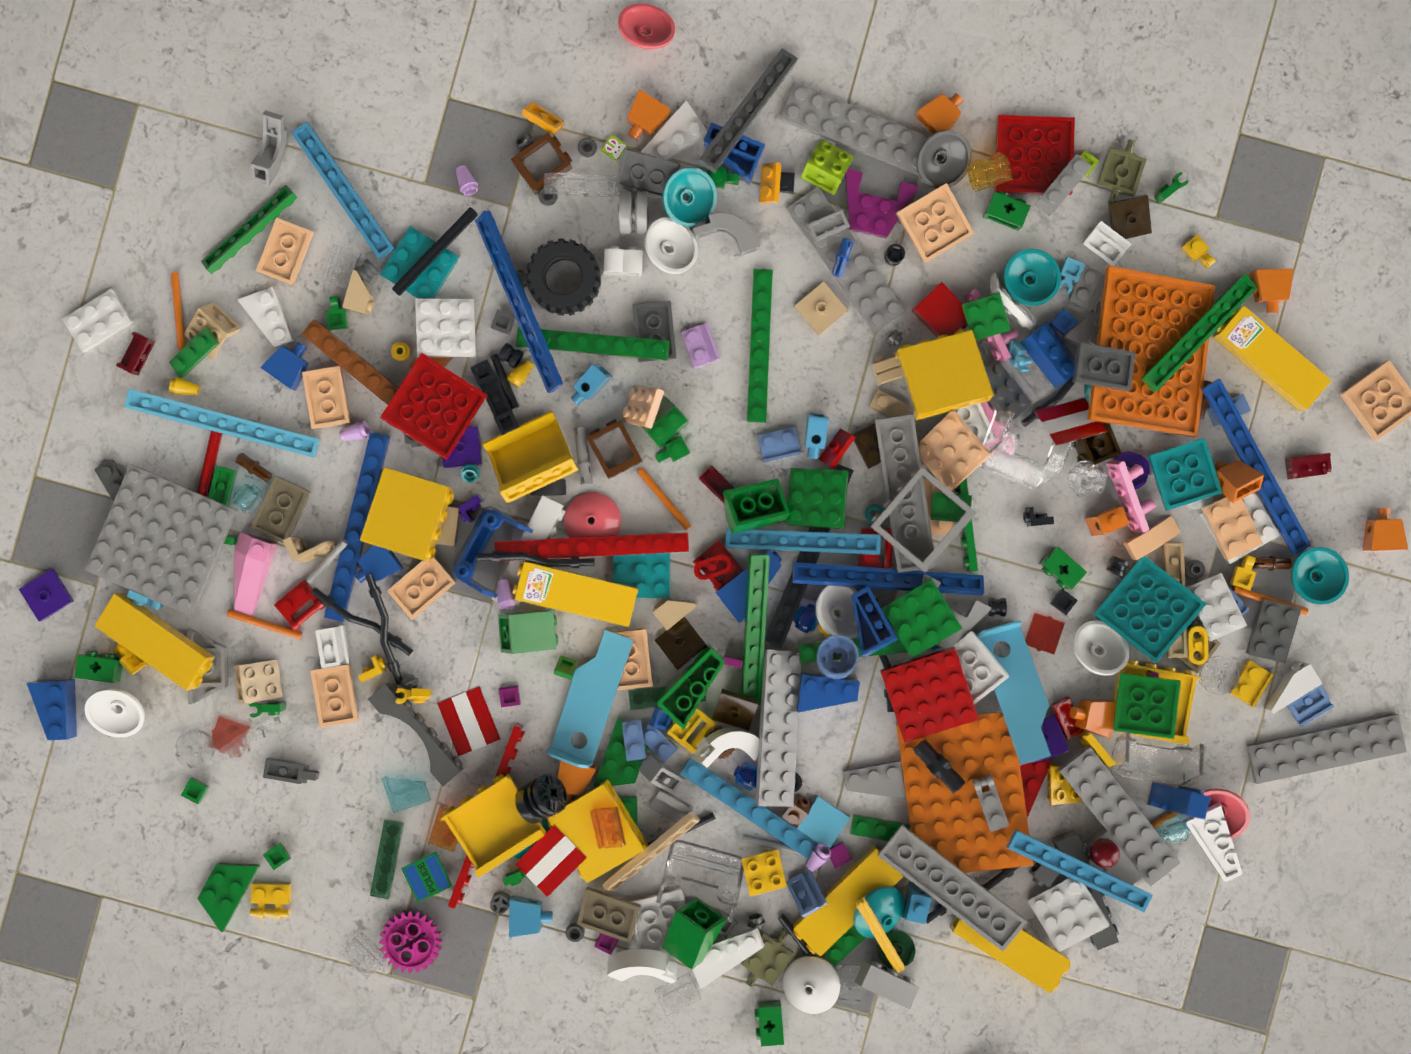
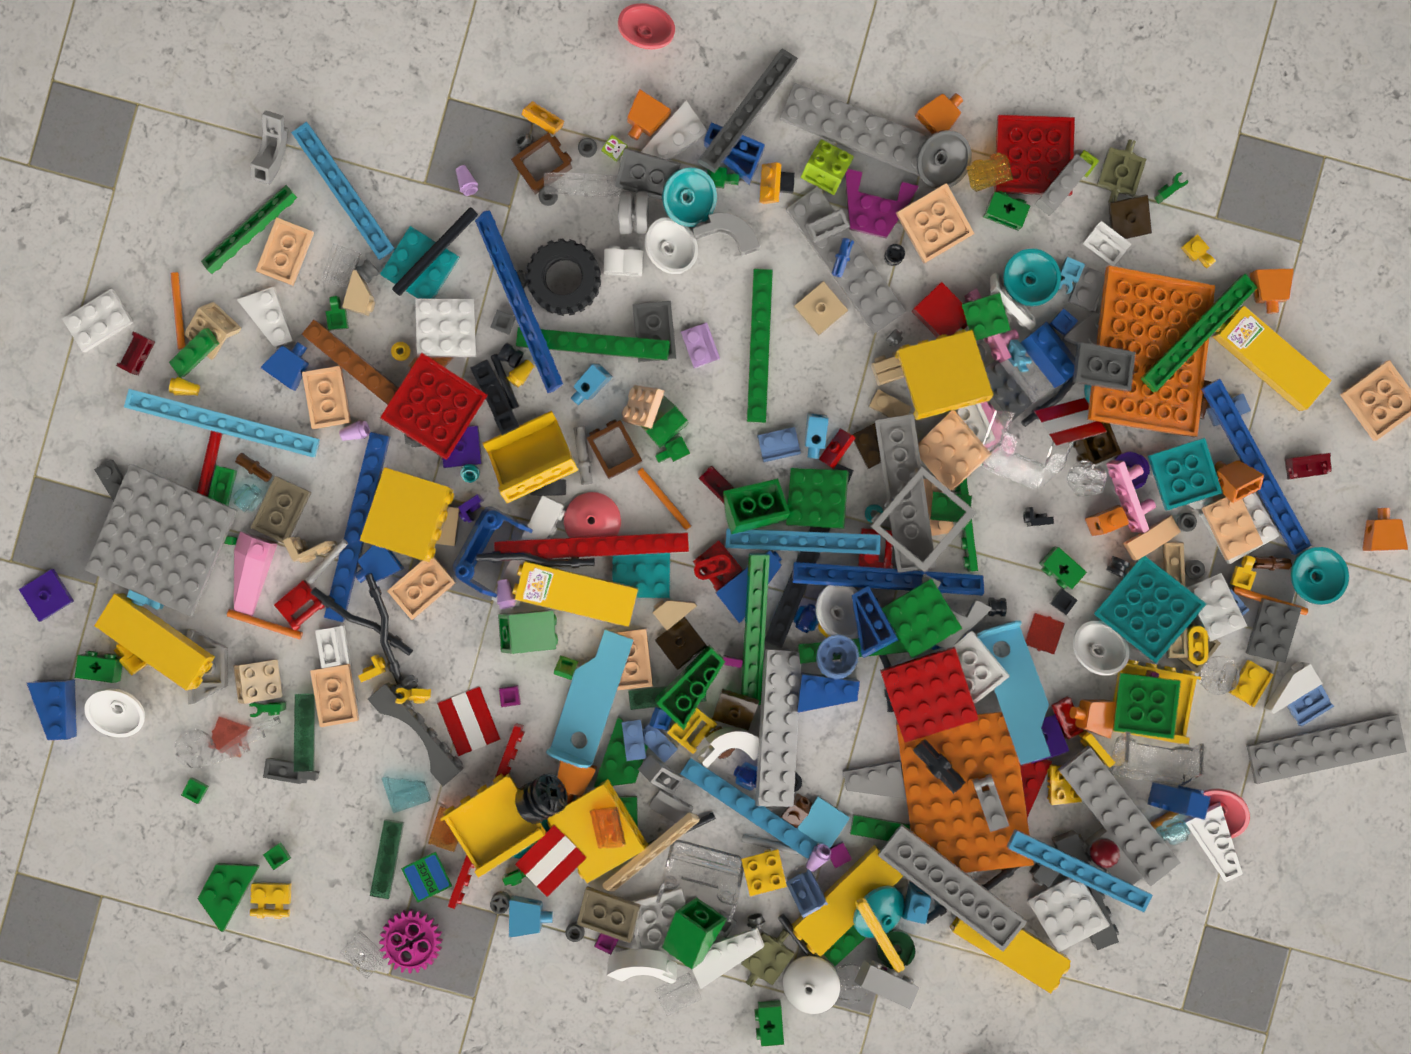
none -> clear green plate [294,694,315,772]
none -> dark grey plate [1177,513,1197,532]

